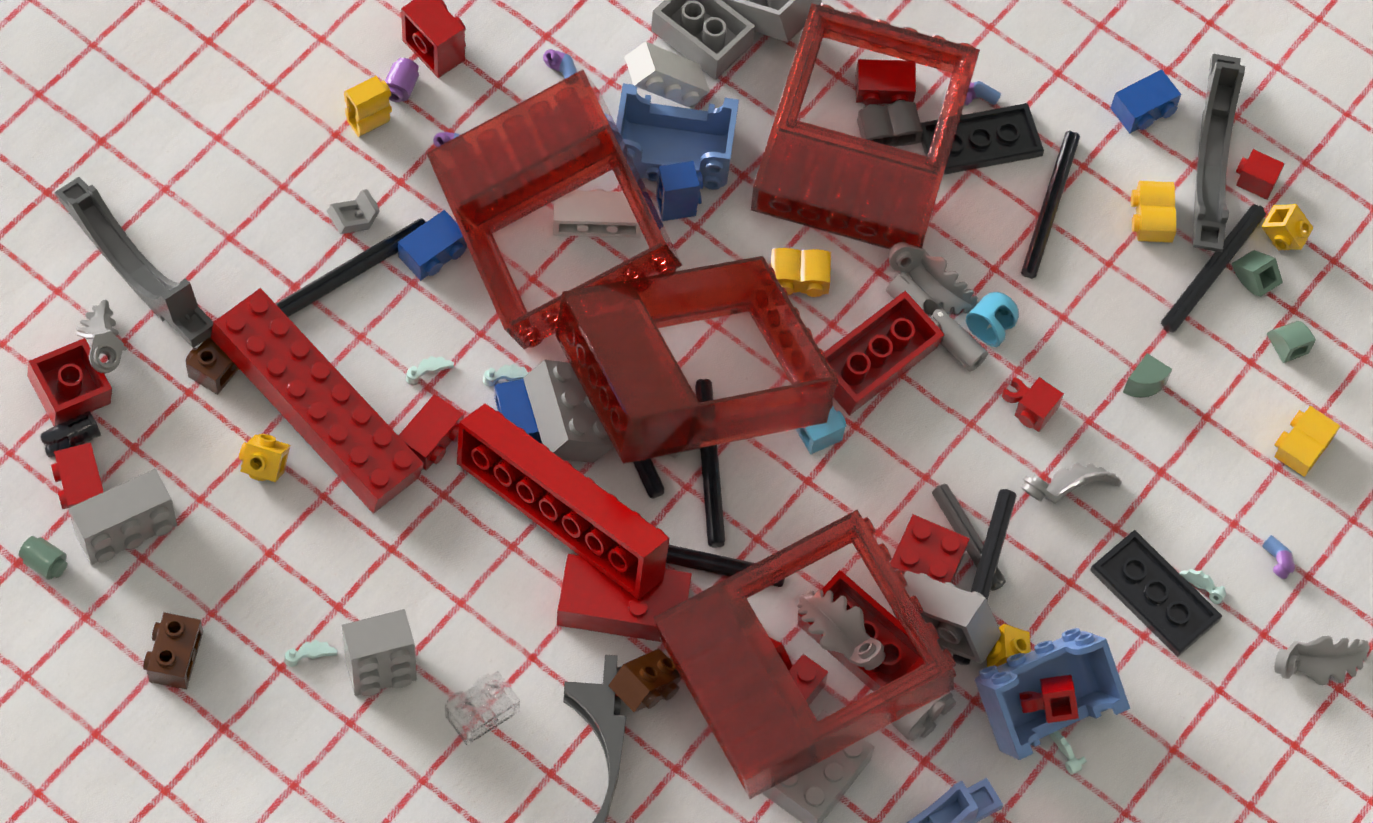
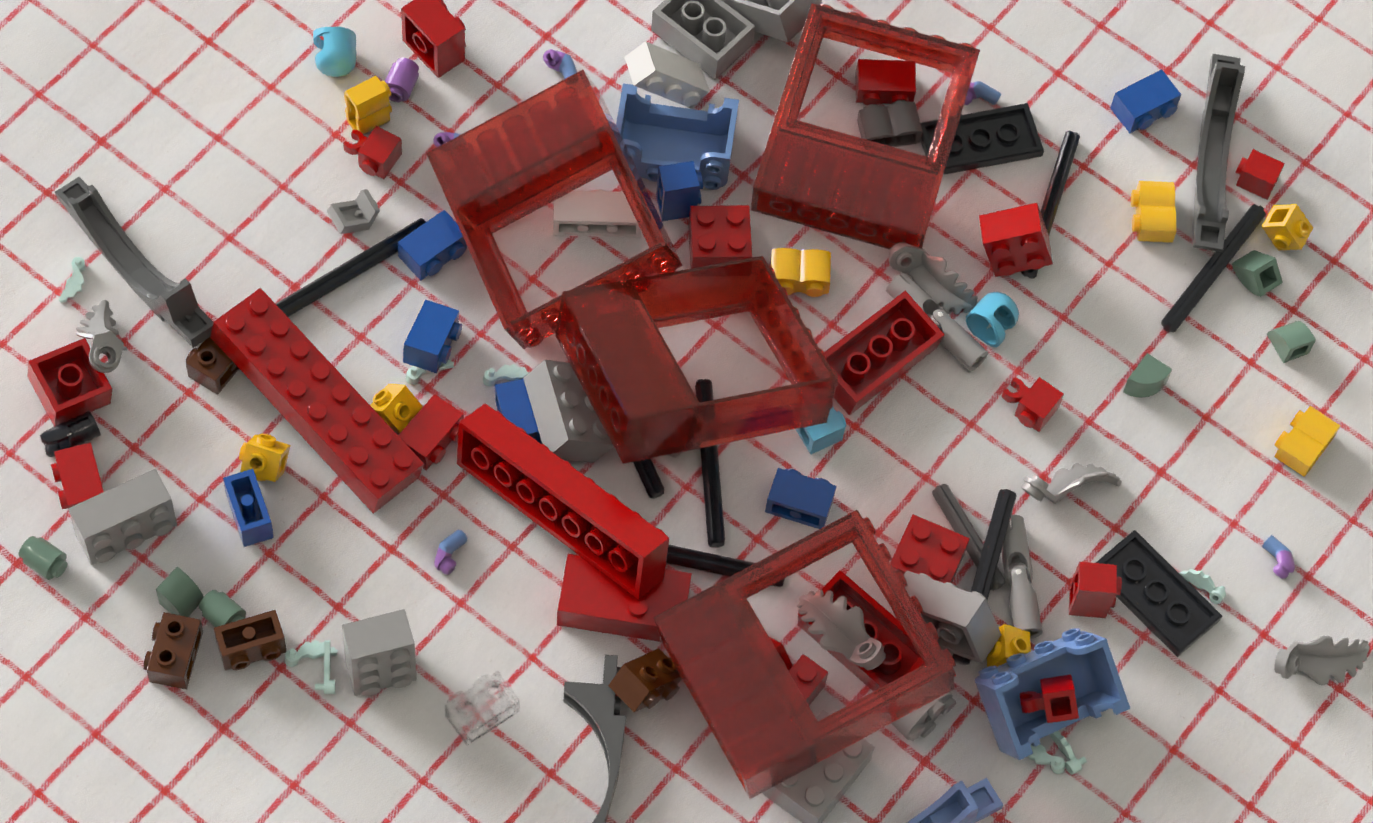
none -> light aqua piece [59,257,86,303]
none -> sand green brick [156,567,204,617]
none -> sand green brick [199,590,246,627]
none -> reddish brown brick [214,610,287,671]
none -> blue brick [223,469,274,547]
none -> medium azure helmet [313,27,356,77]
none -> light aqua piece [315,640,335,694]
none -> red brick [343,126,402,179]
none -> yellow brick [370,383,423,433]
none -> blue brick [403,299,462,373]
none -> arm [434,530,467,575]
none -> red brick [688,205,752,275]
none -> blue brick [765,468,837,530]
none -> red brick [979,203,1053,277]
none -> light grey piece [1001,515,1042,639]
none -> light aqua piece [1029,744,1065,774]
none -> red brick [1069,562,1122,618]

